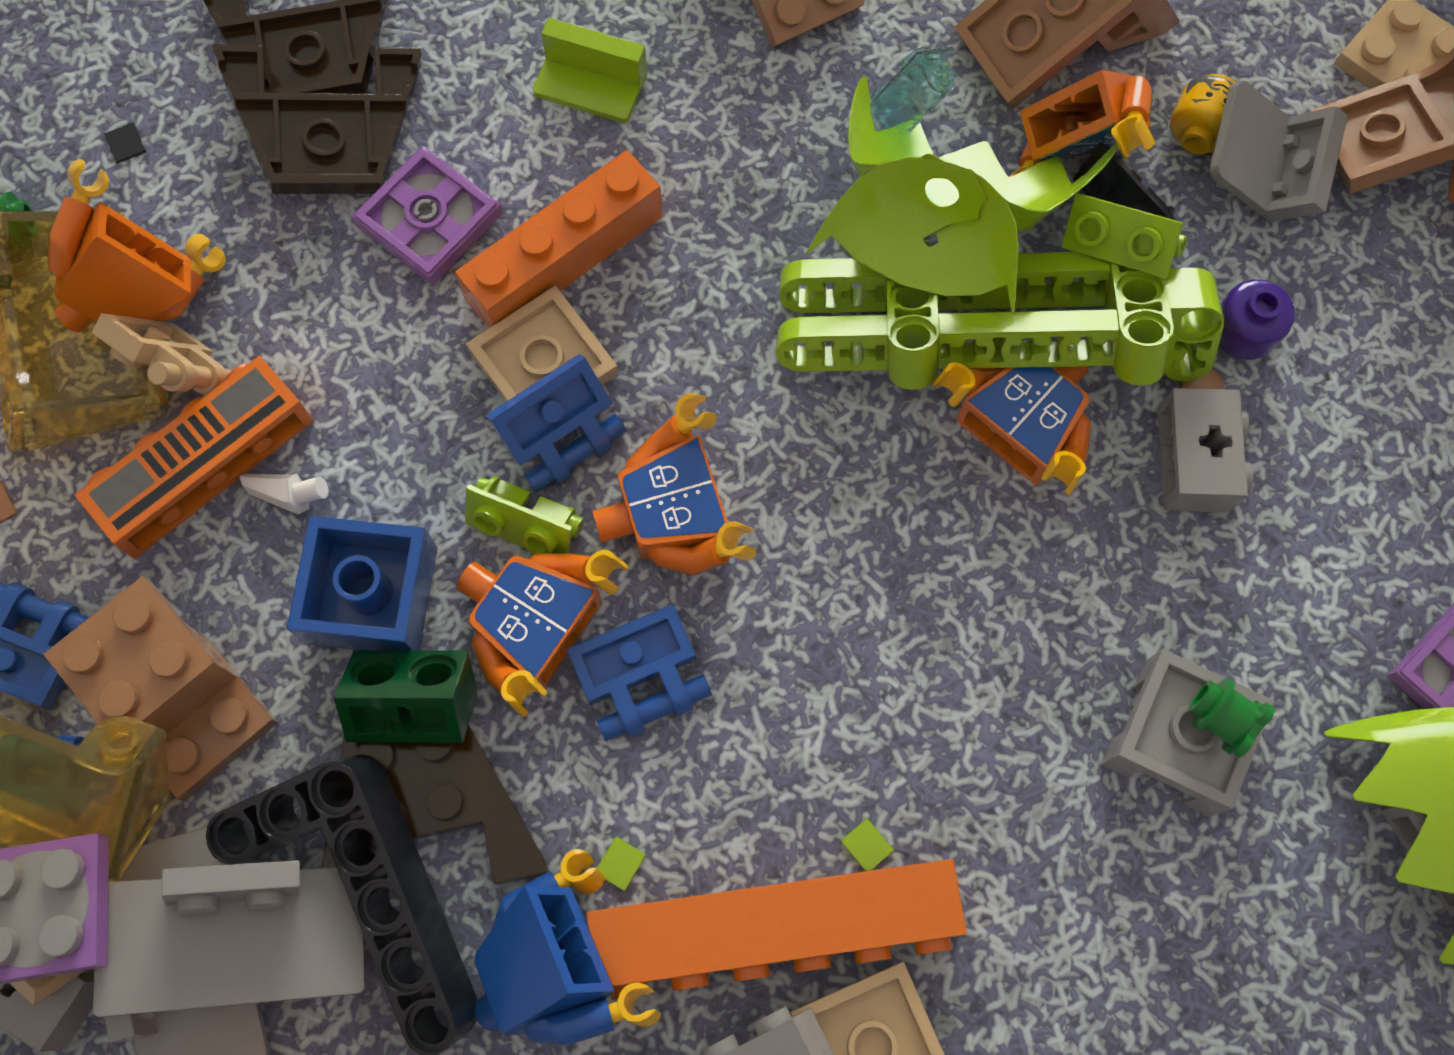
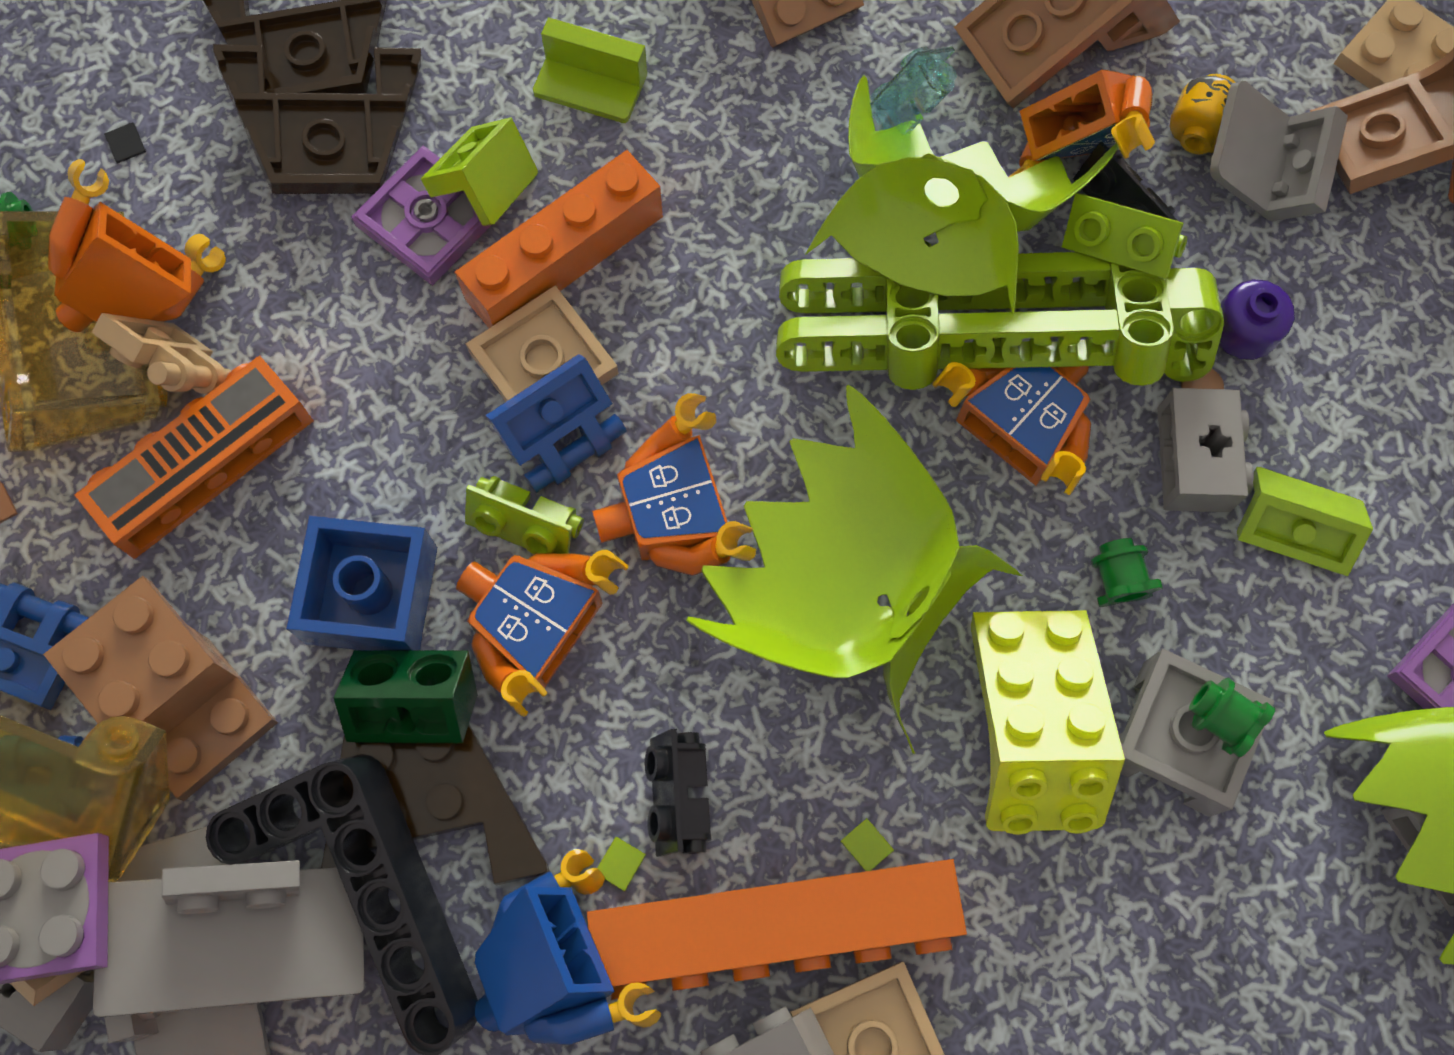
white bar [240,473,329,514] -> none
blue plate [567,604,712,742] -> none
none -> lime panel [421,117,538,226]
none -> black hinge [644,729,712,857]
none -> lime piece [686,385,1022,754]
none -> neon yellow bracket [971,610,1125,835]
none -> green brick [1091,538,1163,607]
none -> lime panel [1237,467,1373,576]

